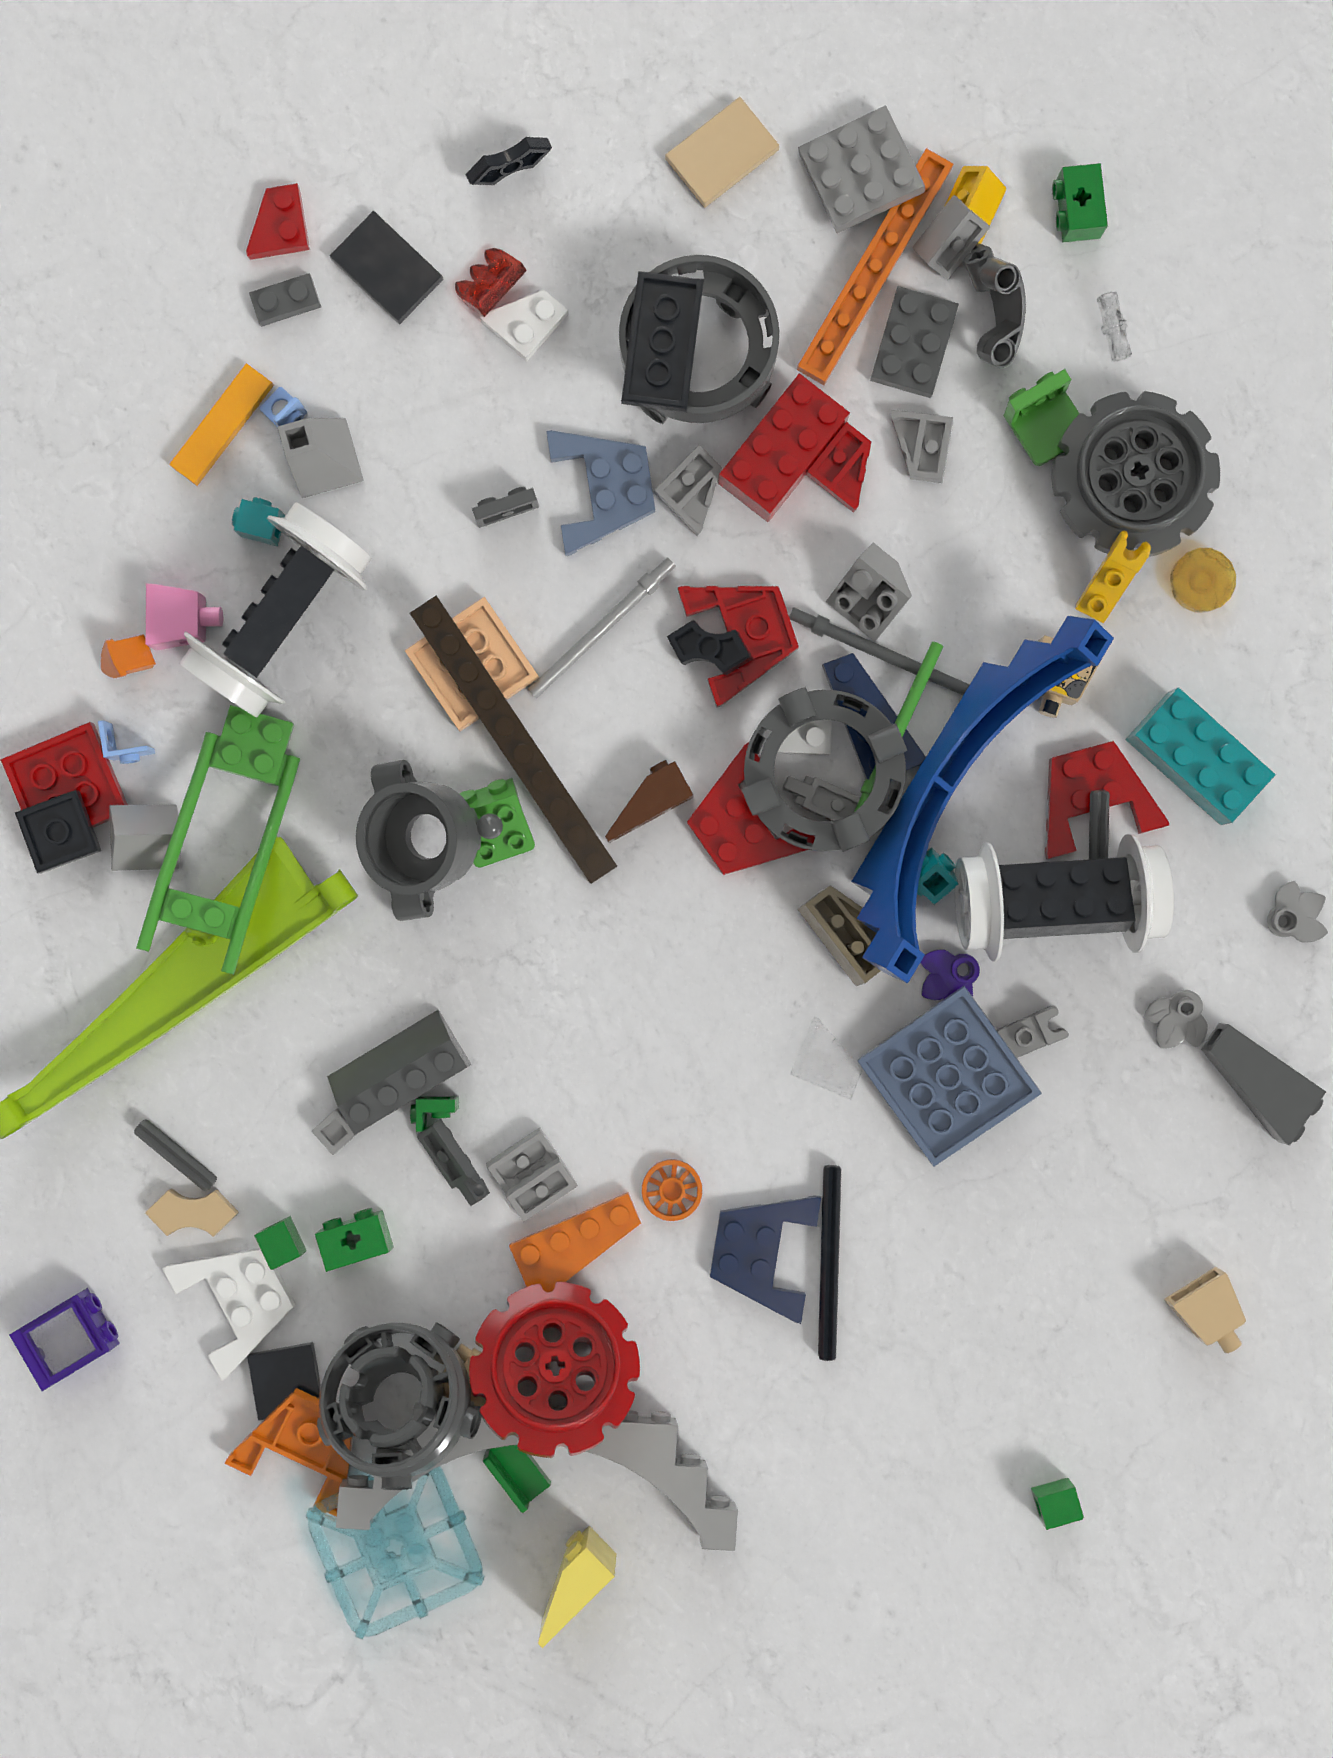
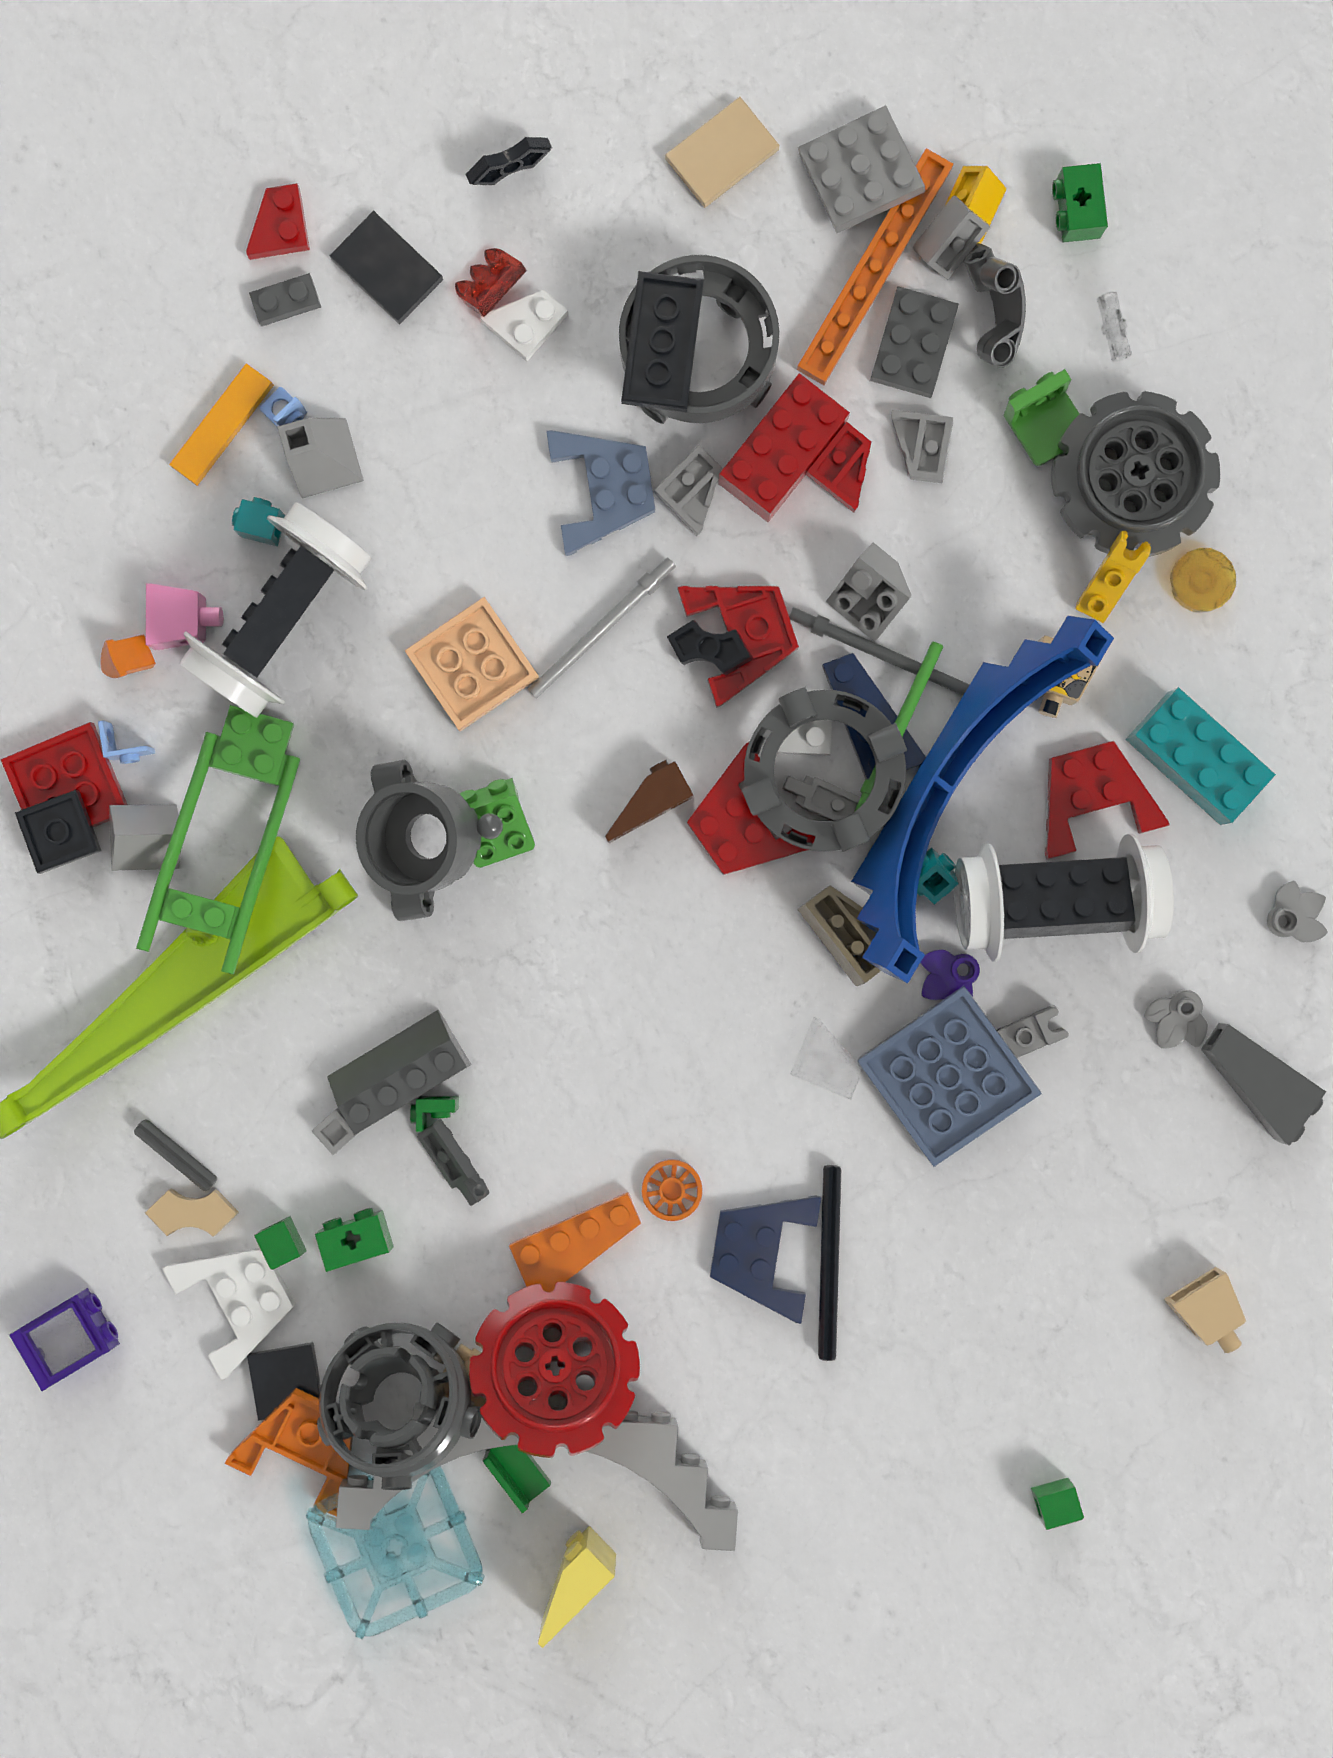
dark brown plate [409,595,617,884] -> none
dark grey plate [472,487,539,528] -> none
light grey slope [486,1128,578,1222] -> none
dark grey axle [1089,790,1110,859] -> none

